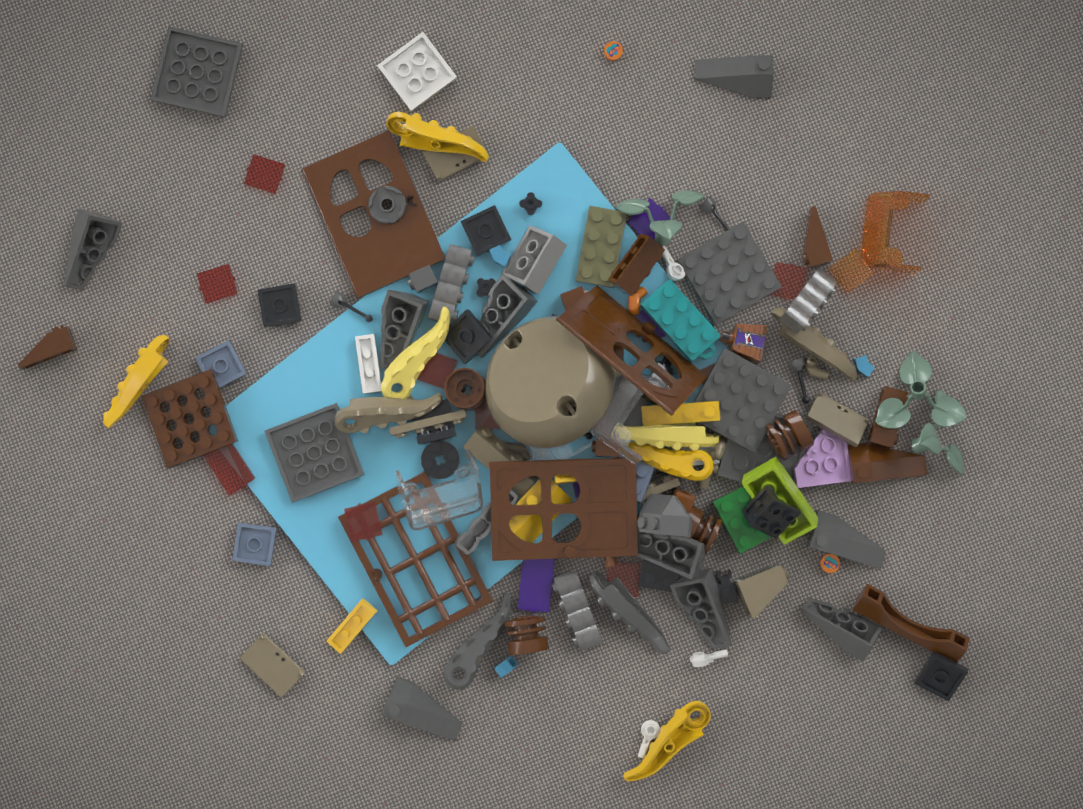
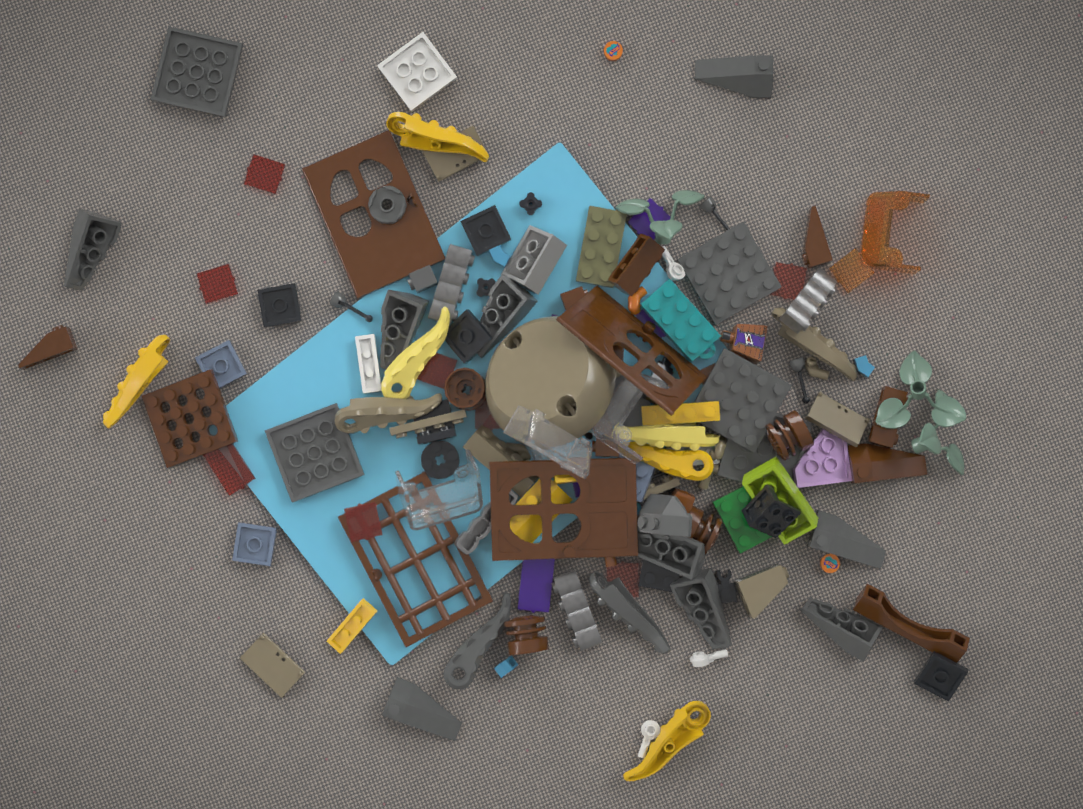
none -> clear windscreen [503,405,593,479]

